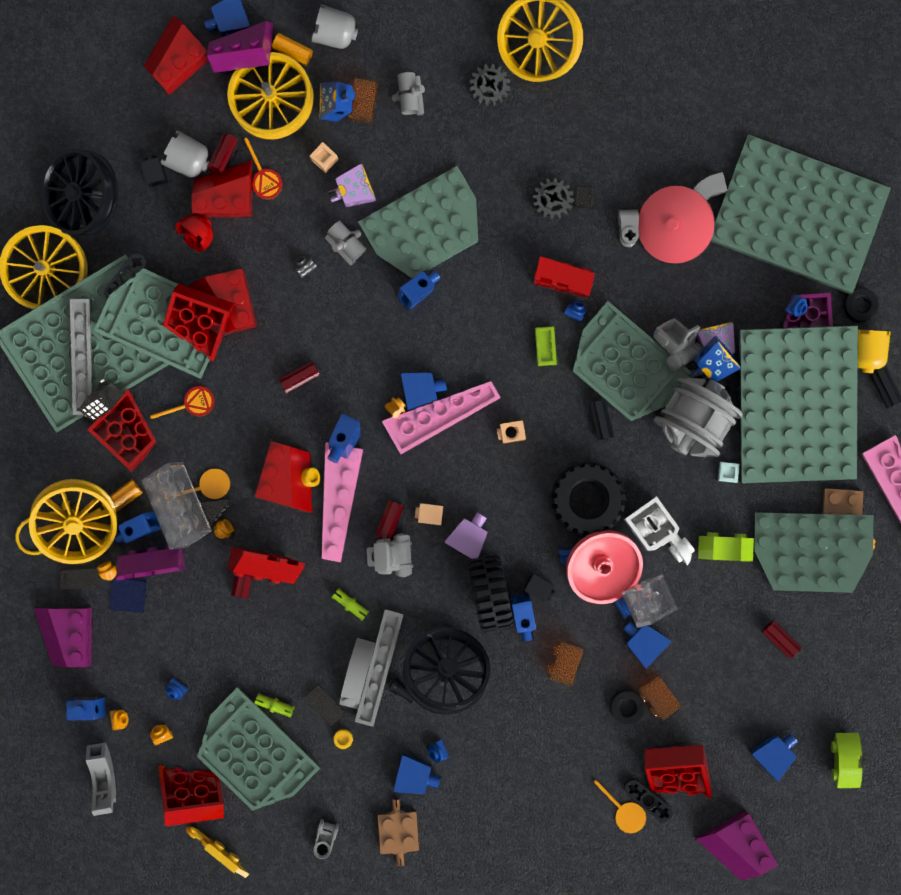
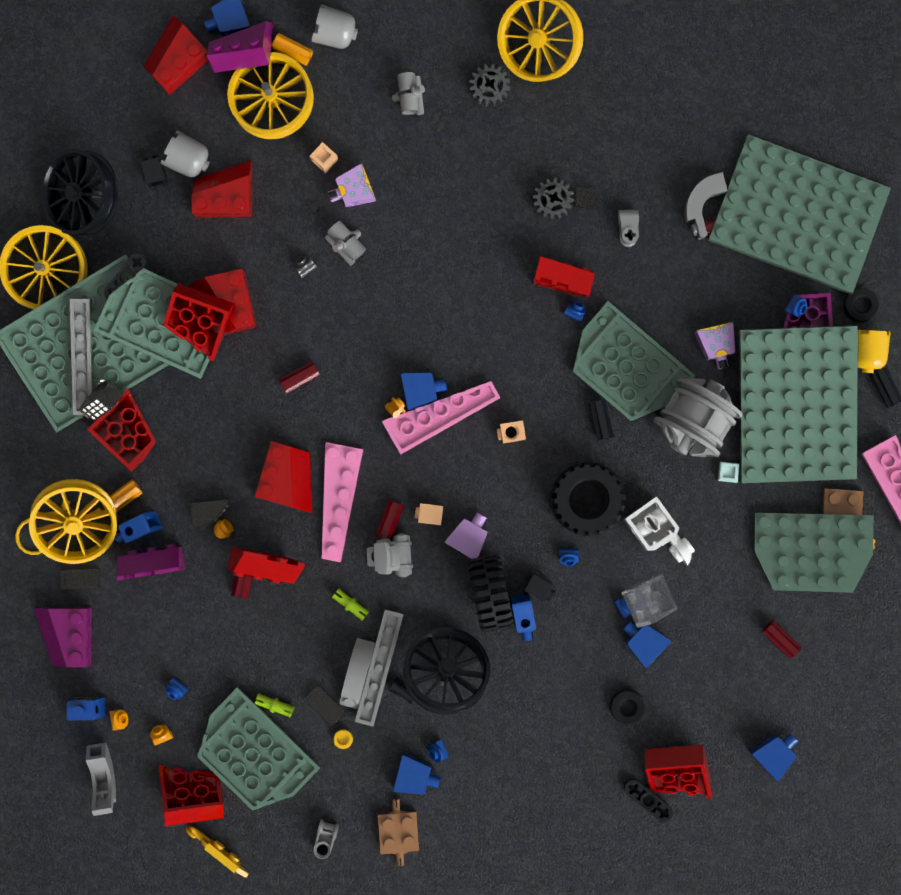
light orange plate [97,561,117,580] -> none
clear blue piece [109,578,147,613] -> none
clear brick [141,462,212,550] -> none
piece [150,386,215,419] -> none
light orange piece [165,469,230,500] -> none
red cylinder [175,214,214,252] -> none
dark red axle [208,133,238,175] -> none
piece [244,138,283,199] -> none
yellow tile [301,467,320,487] -> none
blue torso [319,82,355,122] -> none
blue torso [327,414,361,463] -> none
clear orange piece [348,78,378,123] -> none
sand green plate [358,166,478,279] -> none
blue torso [397,270,440,311] -> none
lime plate [535,326,557,366] -> none
clear orange piece [547,641,584,686] -> none
coral dish [566,530,643,604] -> none
light orange piece [594,780,646,833] -> none
coral dish [638,186,714,263] -> none
clear orange piece [638,674,681,721] -> none
light grey piece [653,318,703,371] -> none
blue torso [691,335,741,382] -> none
magenta wedge [695,810,778,880] -> none
lime brick [698,532,754,561] -> none
lime brick [831,733,862,788] -> none

